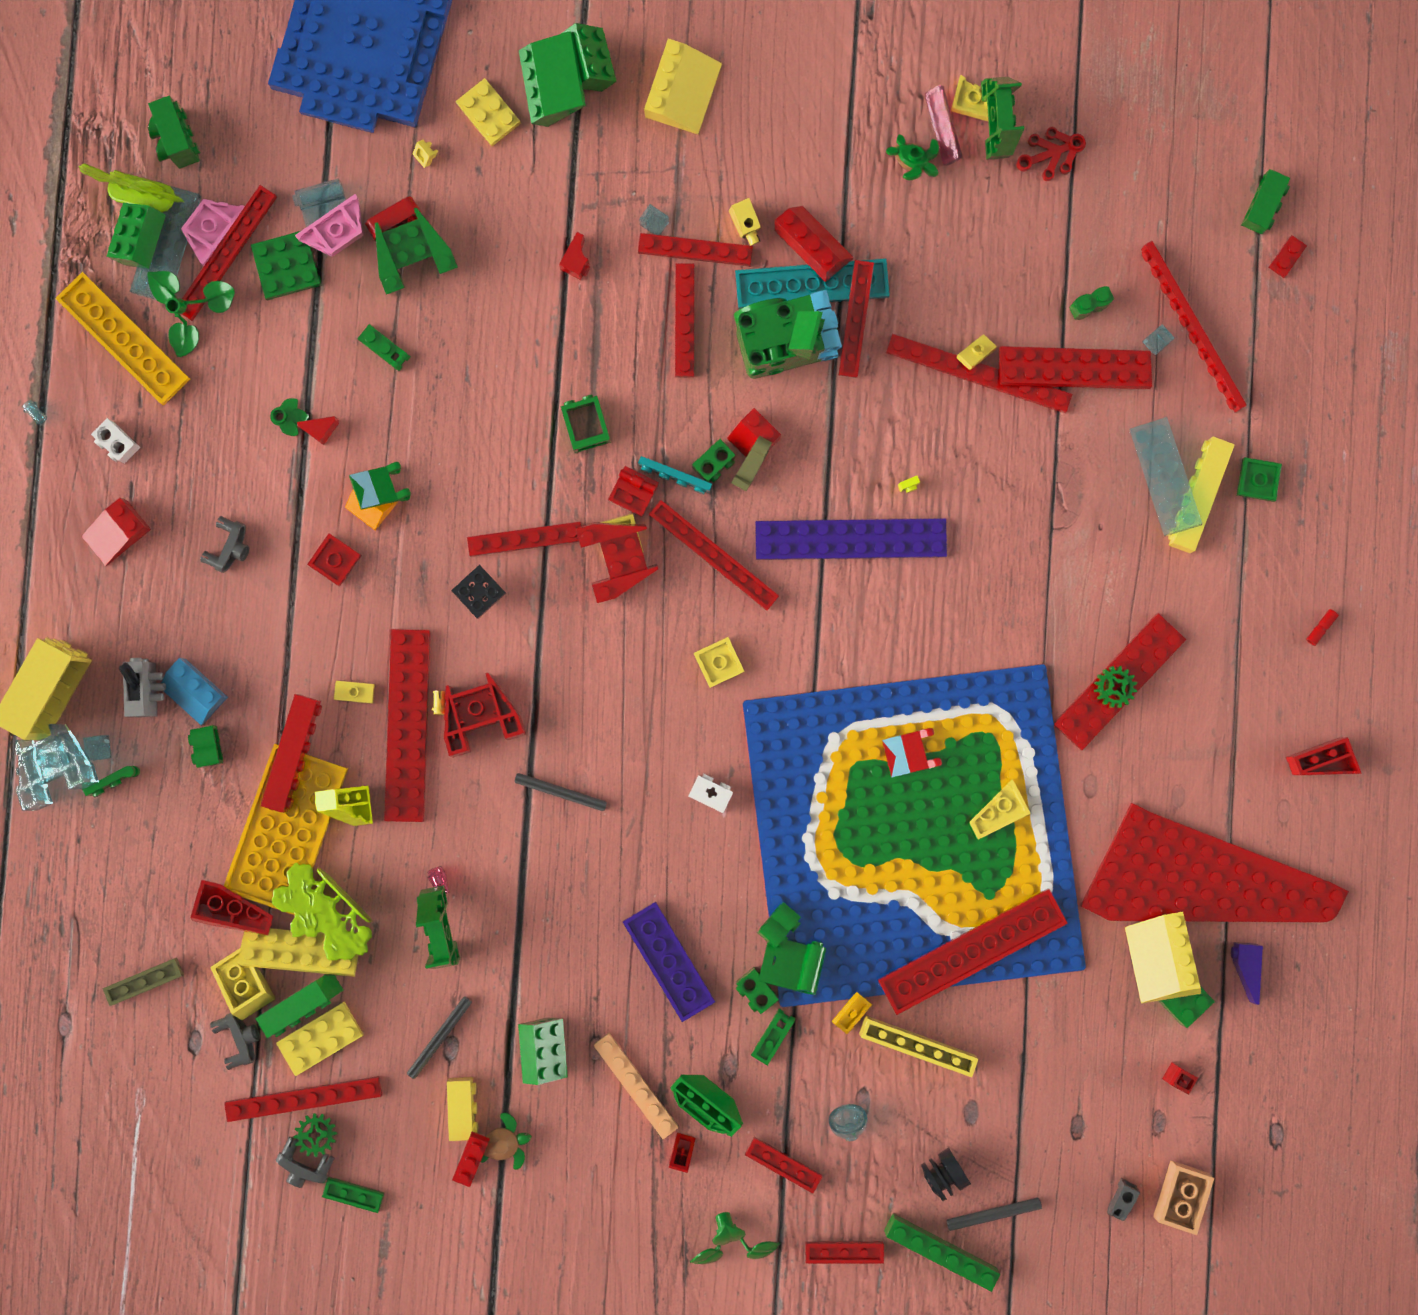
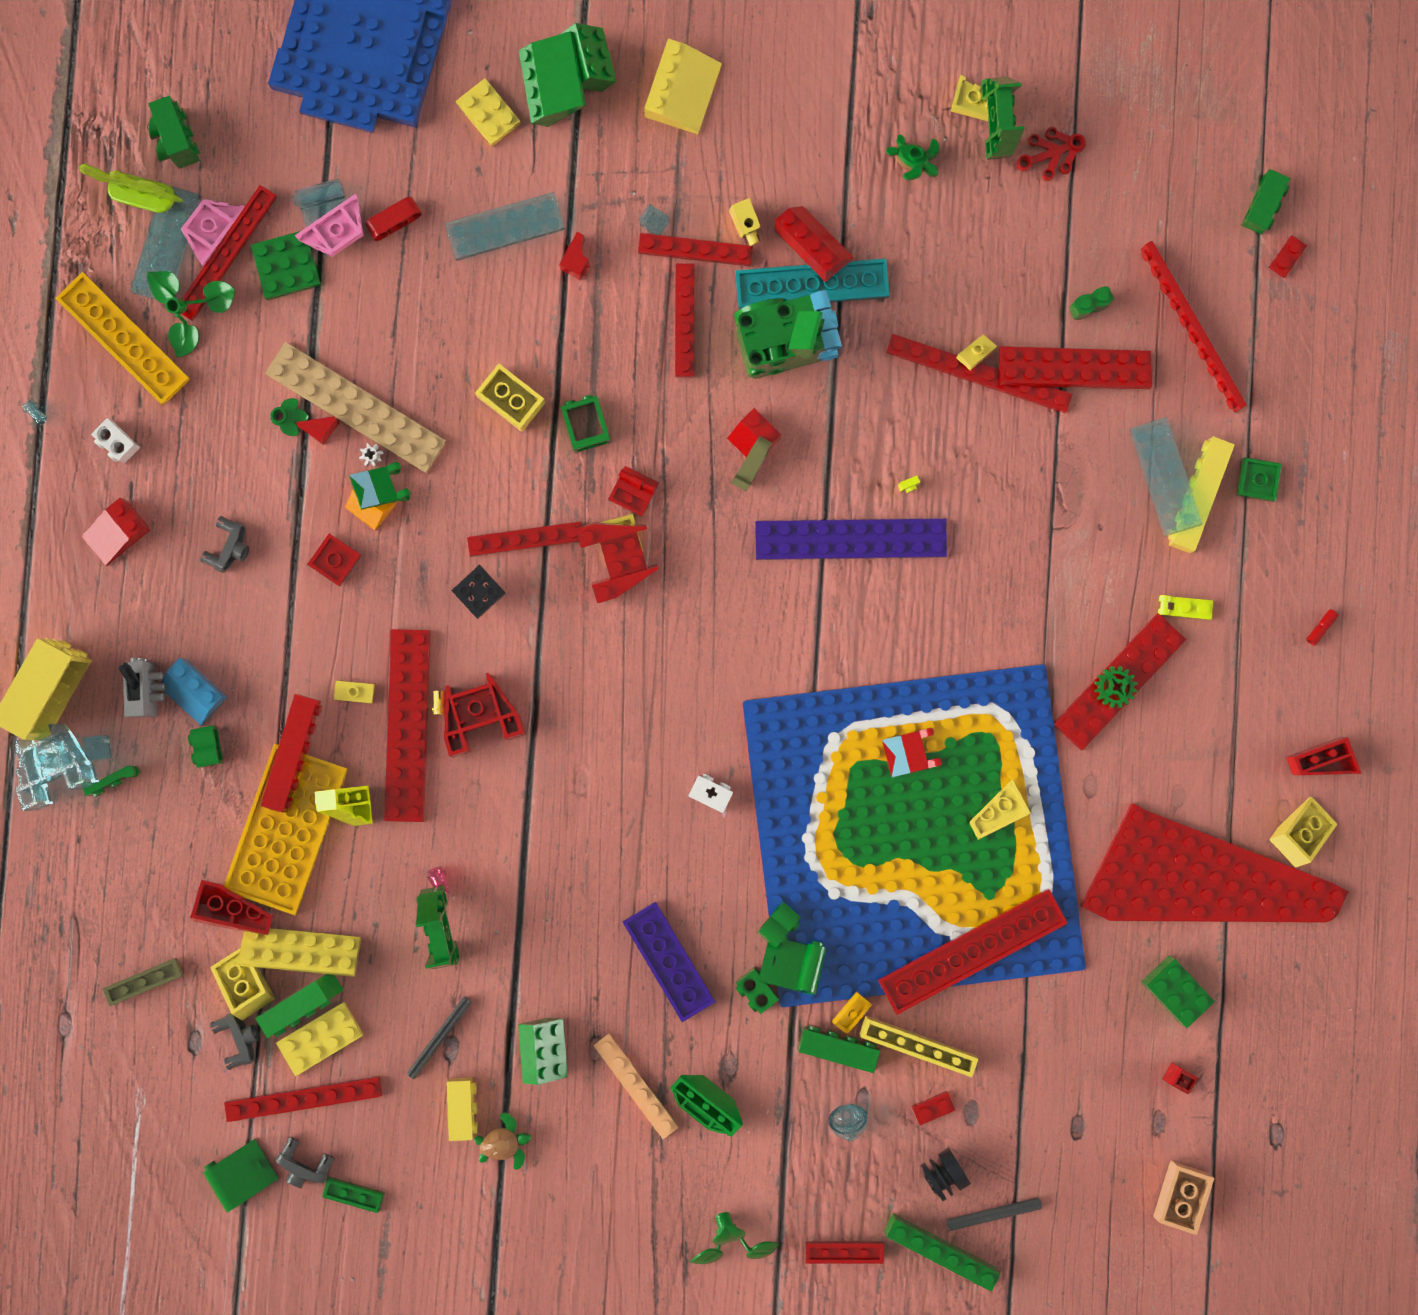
green brick [106,202,166,269] -> none
lime plant [272,863,372,960] -> none
green gear [293,1113,338,1157] -> none
green plate [357,324,411,372] -> none
green wedge [375,208,458,295] -> none
light yellow tile [413,140,438,168] -> none
red plate [452,1131,490,1187] -> none
dark grey axle [515,773,607,811] -> none
teal plate [638,456,712,494] -> none
red plate [649,500,779,611] -> none
red slope [669,1132,696,1173] -> none
green brick [692,439,736,483] -> none
light yellow plate [694,637,745,688] -> none
red plate [745,1137,823,1194] -> none
green plate [751,1008,796,1066] -> none
red plate [838,260,874,378] -> none
clear pink plate [924,85,963,166] -> none
dark grey leg [1107,1178,1140,1221] -> none
light yellow slope [1125,912,1201,1003] -> none
clear light blue panel [1142,324,1174,355] -> none
dark purple slope [1230,942,1263,1005] -> none
none -> green door [202,1139,279,1213]
none -> tan plate [265,342,447,474]
none -> white gear [359,443,384,468]
none -> clear light blue plate [445,192,565,261]
none -> light yellow brick [475,364,546,433]
none -> green brick [798,1025,880,1073]
none -> red plate [912,1091,955,1125]
none -> neon yellow plate [1158,595,1213,620]
none -> light yellow slope [1269,796,1337,867]

